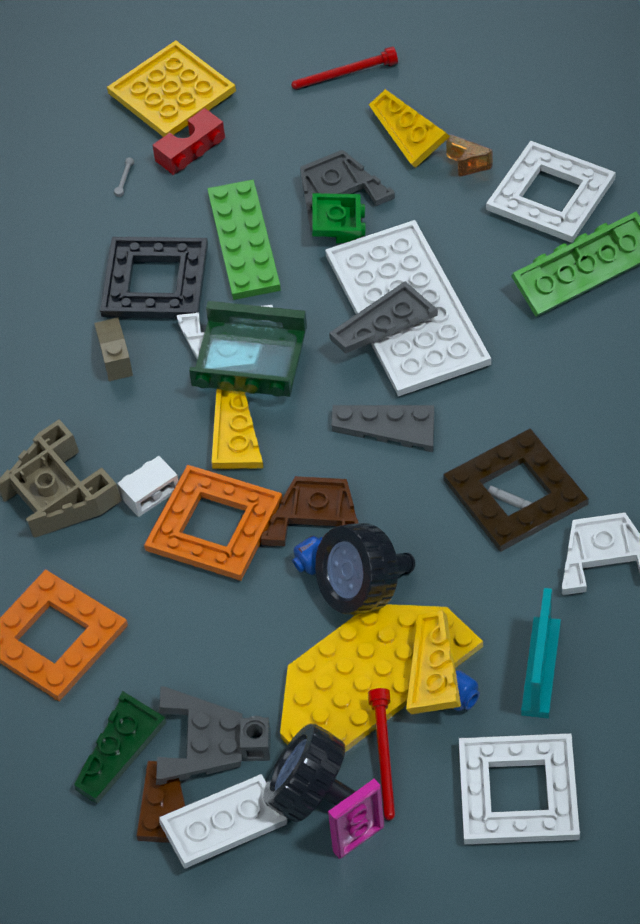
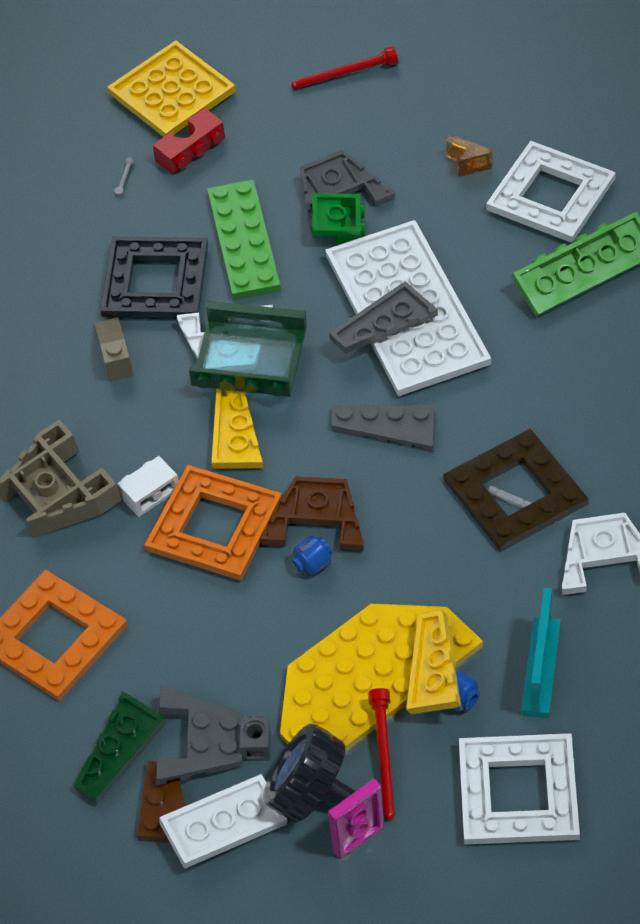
black wheel [315,523,416,615] -> none
yellow wing [369,89,450,168] -> none

